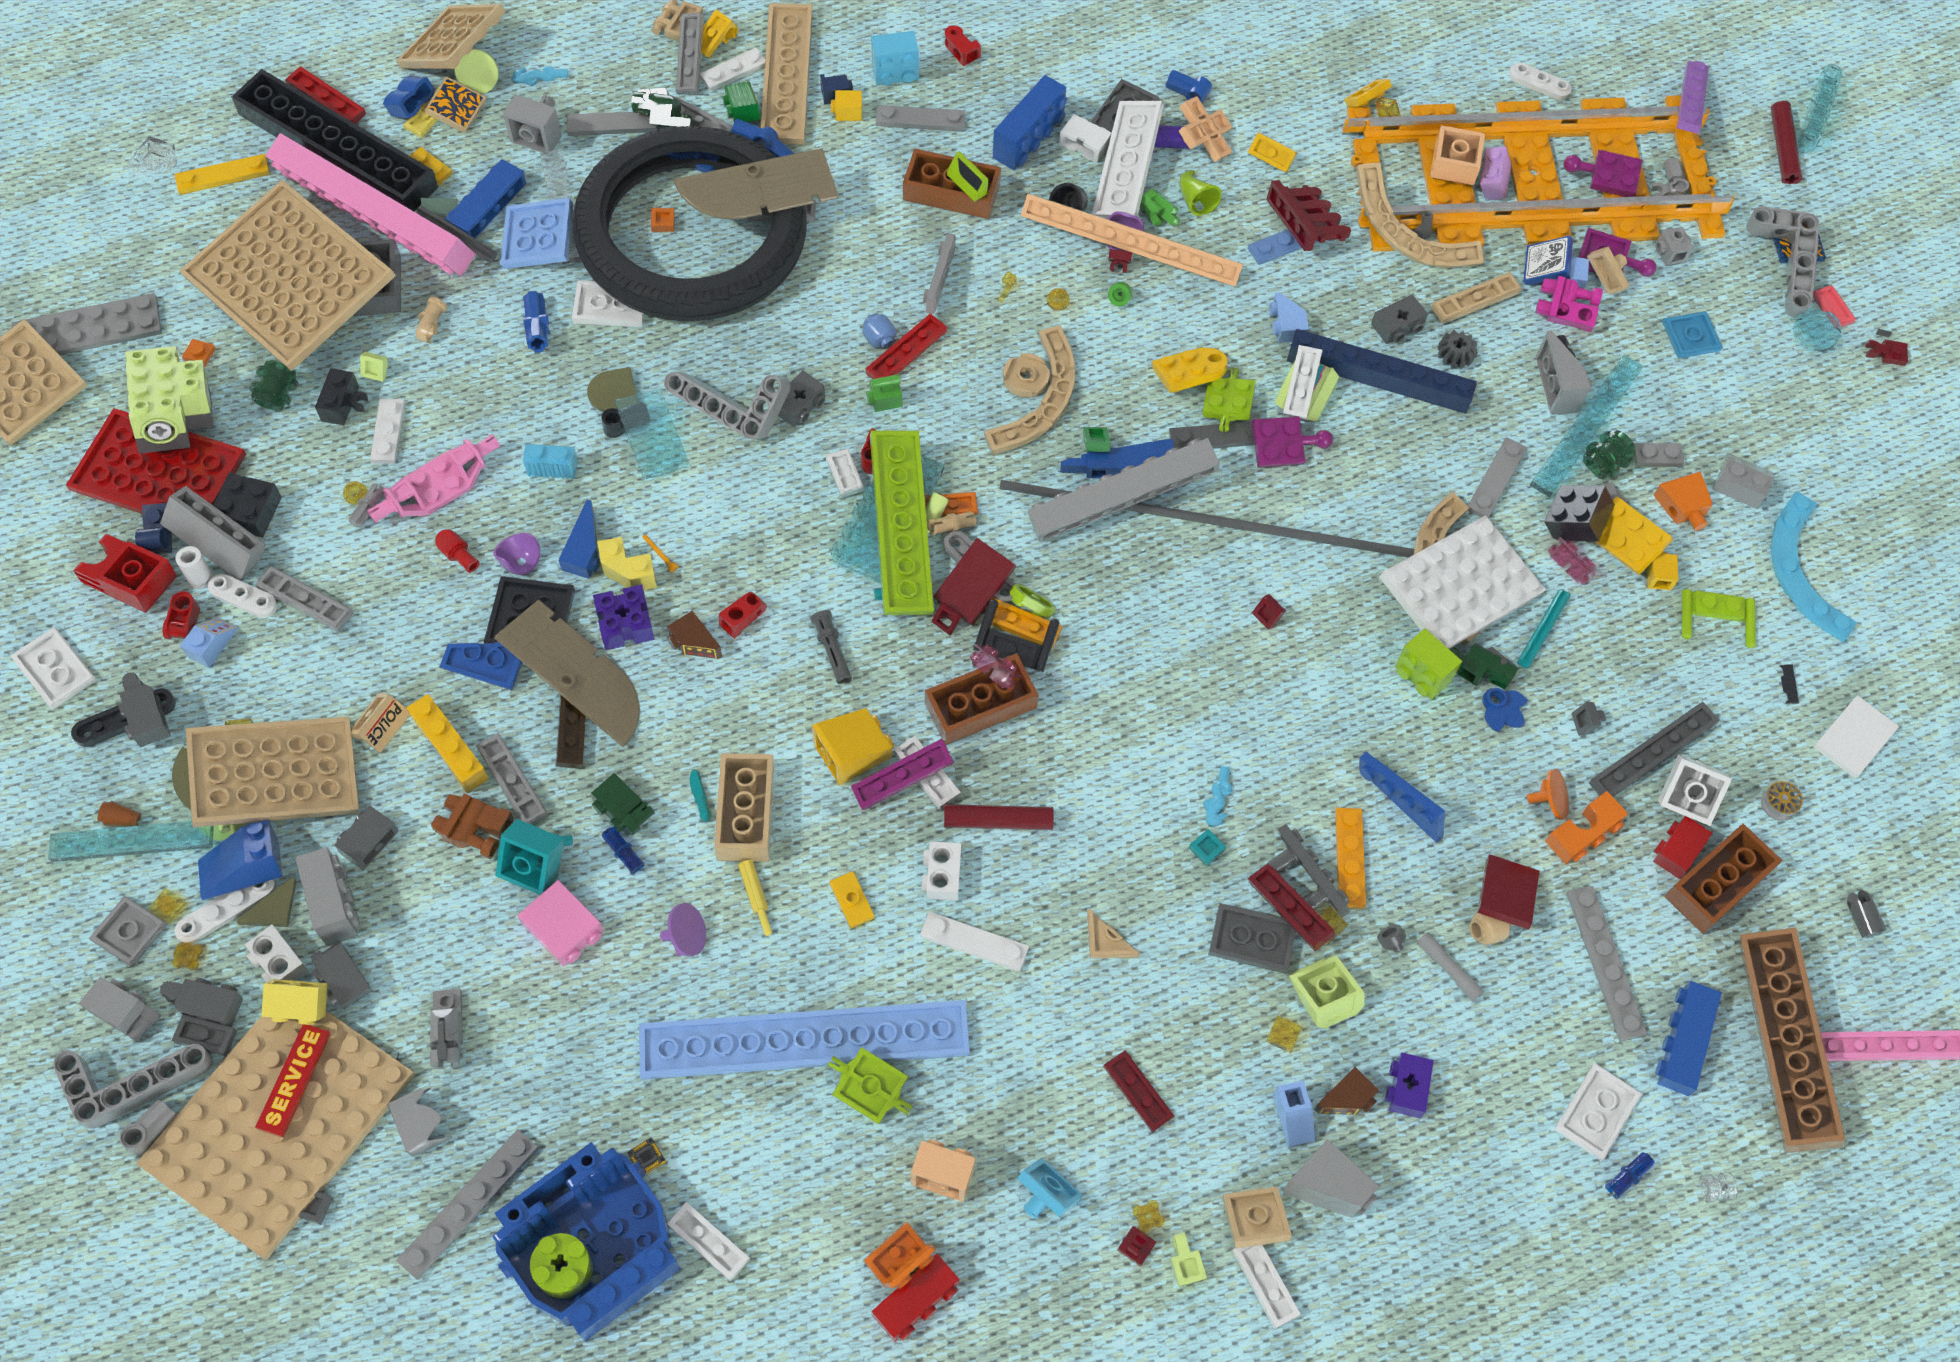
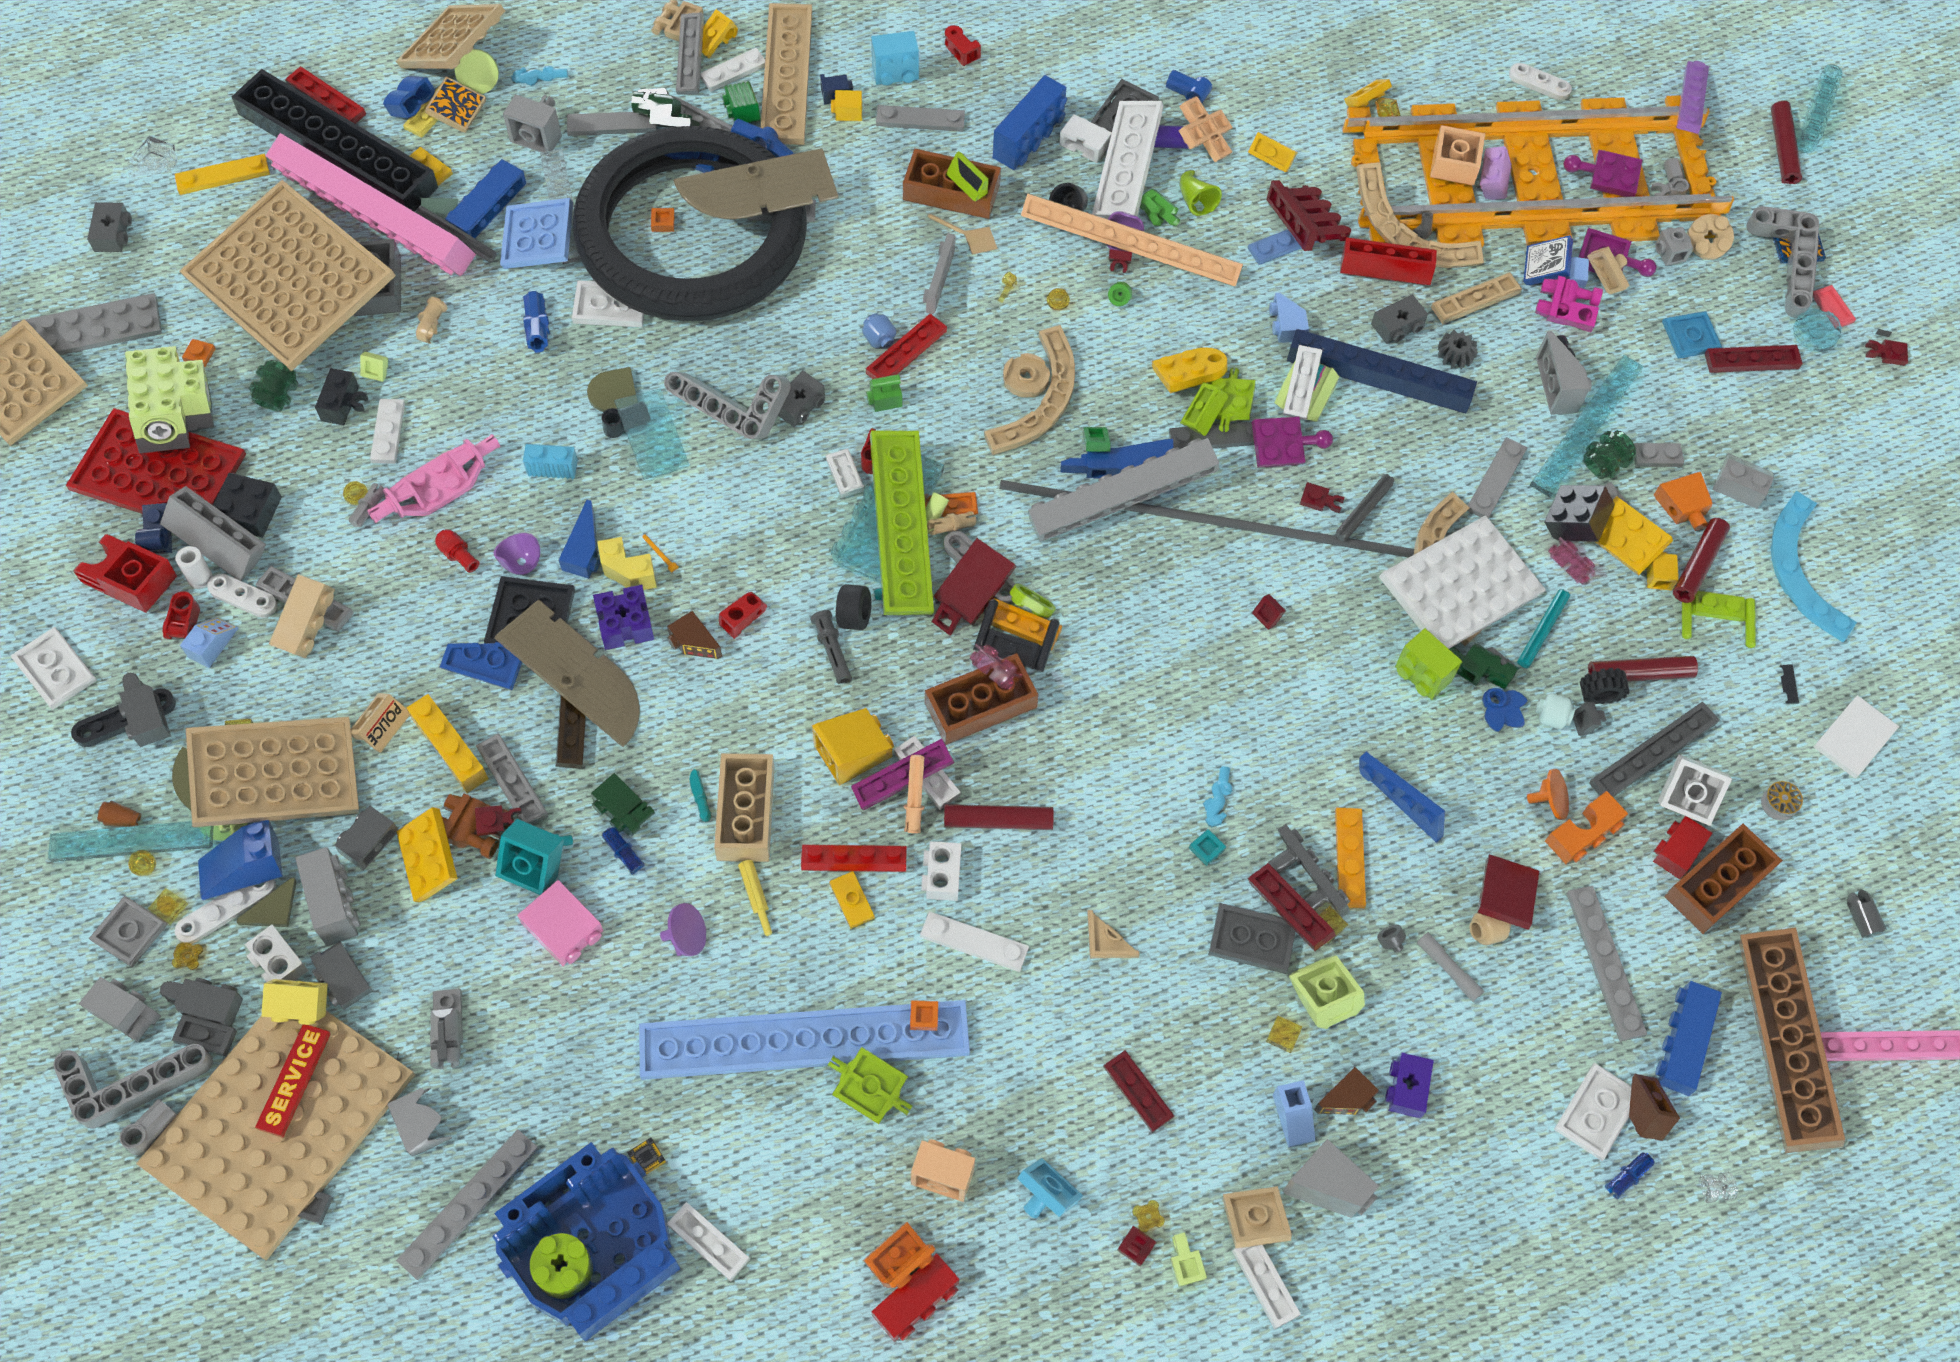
none -> dark grey brick [87,202,132,252]
none -> clear yellow plate [128,850,156,876]
none -> tan brick [269,574,335,658]
none -> yellow plate [396,807,458,902]
none -> dark red plate [475,805,522,836]
none -> red plate [801,845,907,872]
none -> black tyre [836,584,872,630]
none -> light nougat axle [904,755,925,833]
none -> orange plate [910,1000,938,1031]
none -> tan piece [928,214,998,255]
none -> lime slope [1180,382,1228,436]
none -> dark red plate [1299,482,1345,513]
none -> dark grey axle [1335,474,1394,542]
none -> red brick [1340,237,1437,285]
none -> light aqua head [1535,693,1575,729]
none -> black tyre [1580,668,1630,704]
none -> dark red piece [1588,656,1698,682]
none -> reddish brown slope [1629,1074,1680,1141]
none -> dark red piece [1673,518,1730,603]
none -> tan plate [1687,214,1734,260]
none -> dark red plate [1705,345,1803,373]

